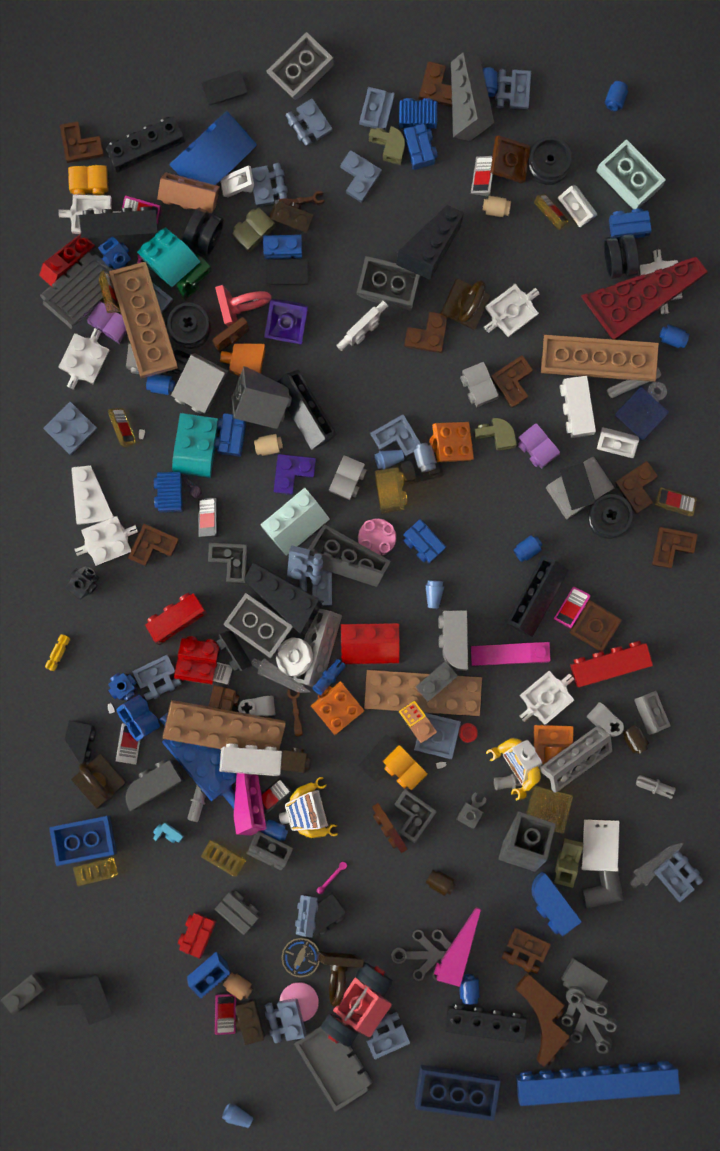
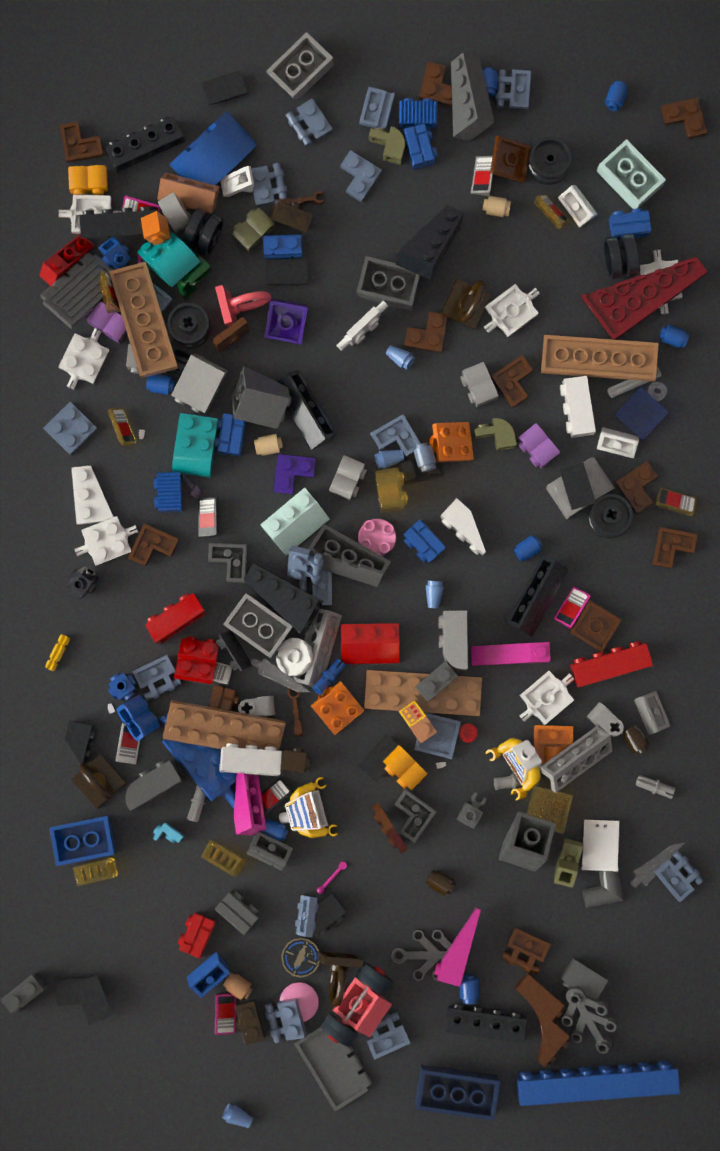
orange torso [220,344,266,376] -> none
blue brick [531,872,581,936] -> none
none -> orange brick [141,211,170,245]
none -> light grey brick [158,192,192,232]
none -> medium blue cone [386,345,415,370]
none -> white slope [441,498,486,556]
none -> reddish brown plate [661,97,707,139]

